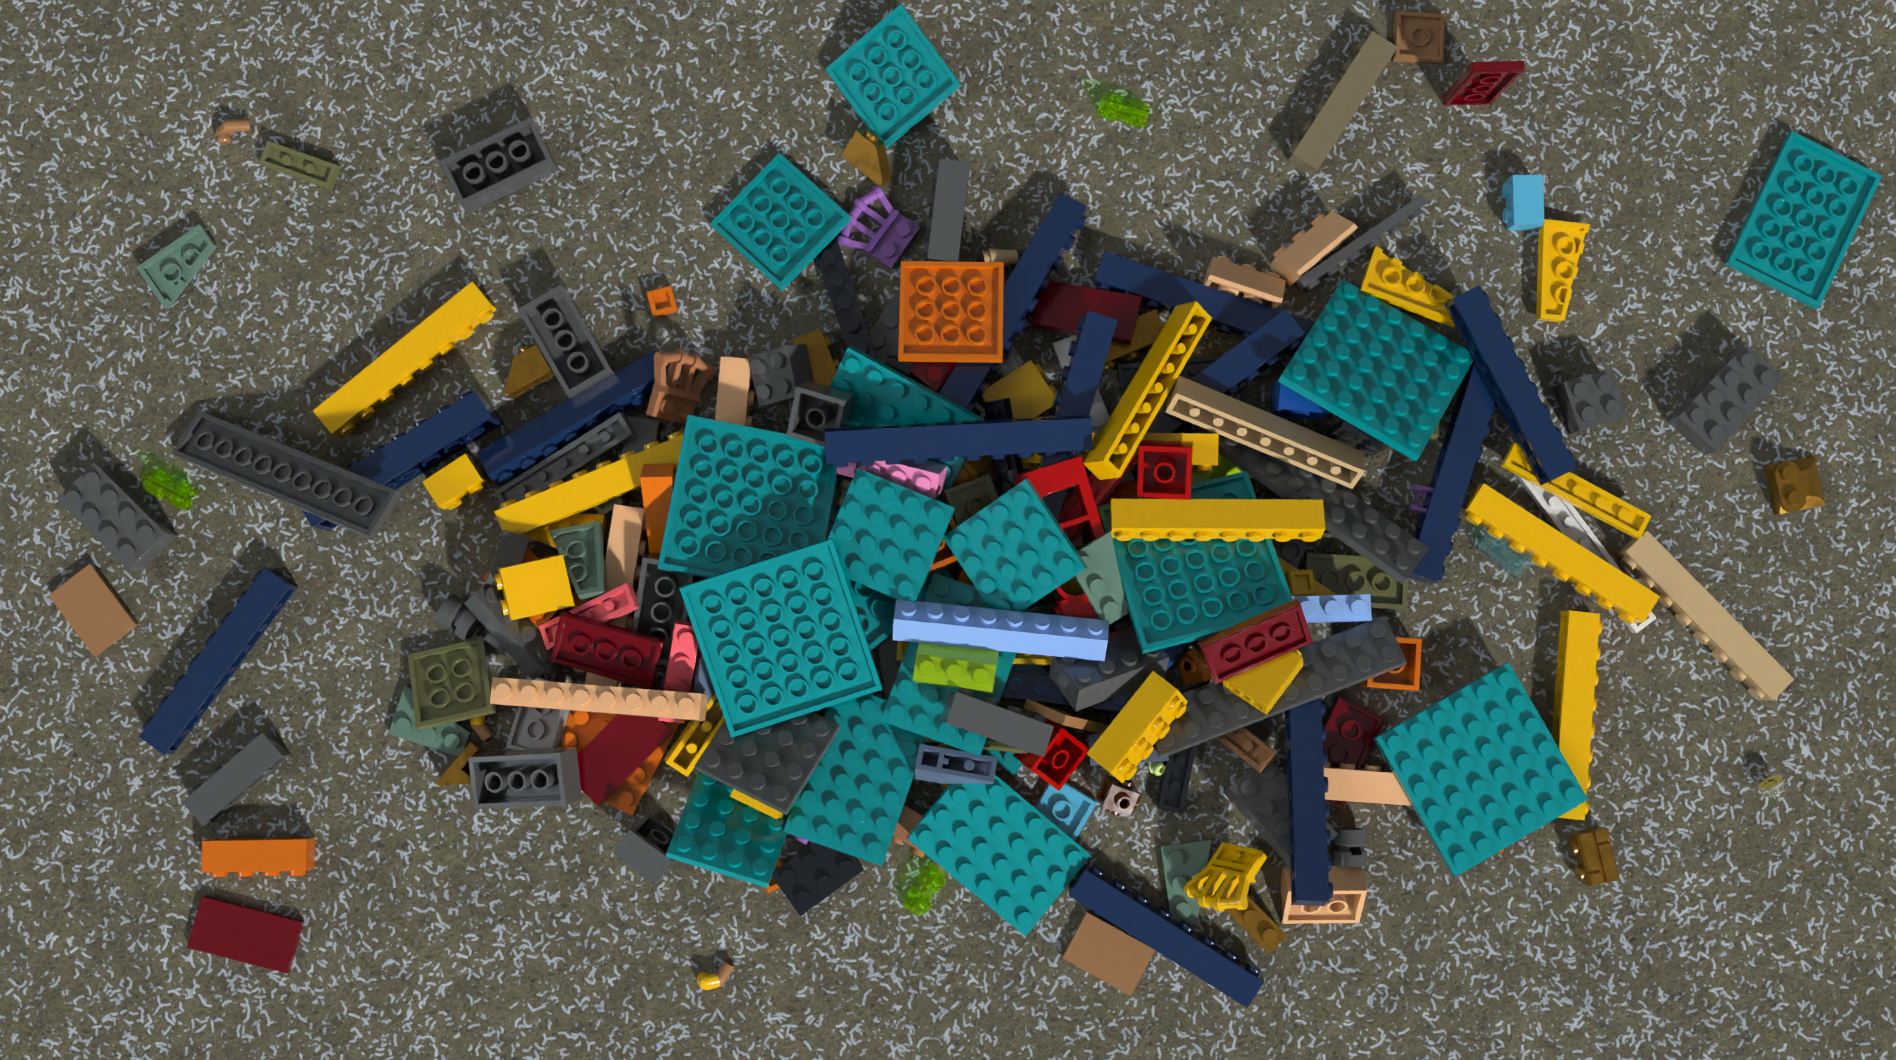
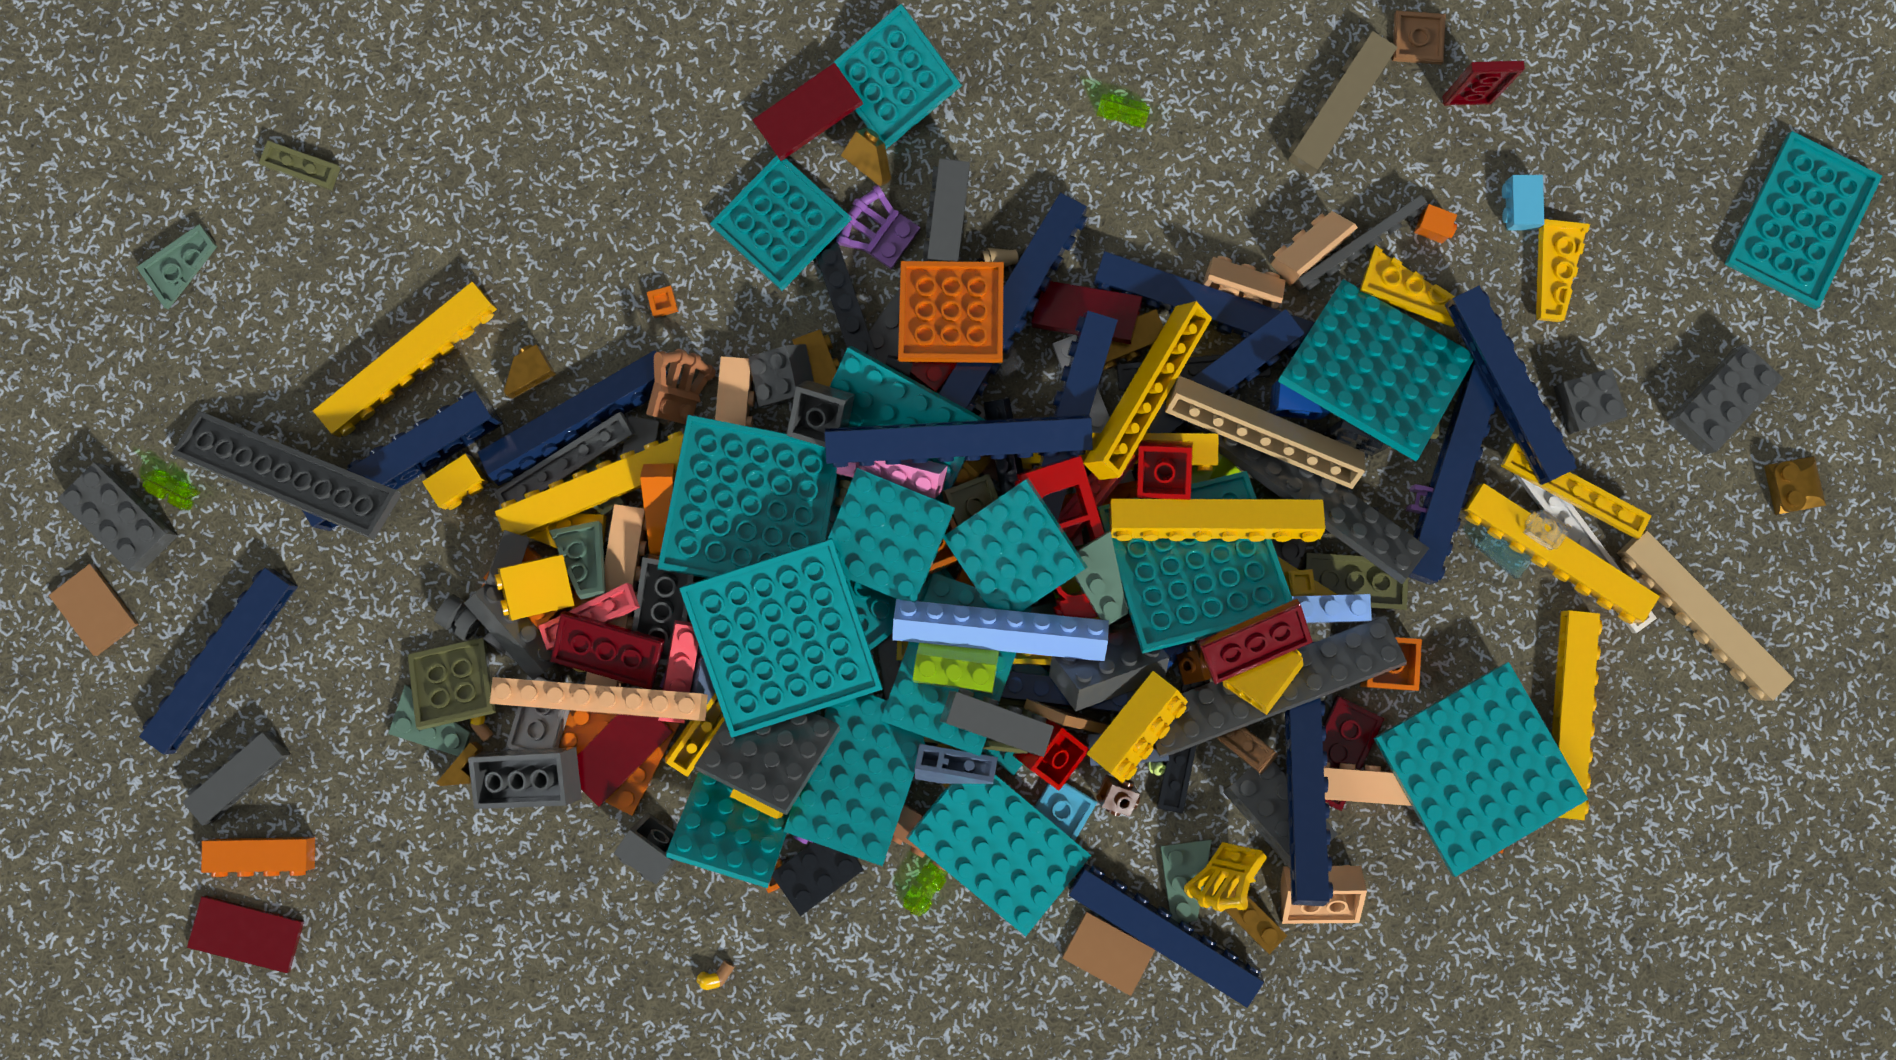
medium nougat arm [215,118,250,145] -> none
dark grey brick [439,117,559,213] -> none
dark grey brick [517,284,616,399] -> none
yellow brick [979,360,1057,419] -> none
dark grey wheel [1332,827,1367,867] -> none
pearl gold brick [1568,826,1620,886] -> none
clear tile [1758,775,1788,797] -> none
none -> dark red tile [752,62,863,161]
none -> orange brick [1414,204,1457,244]
none -> clear brick [1523,510,1572,550]

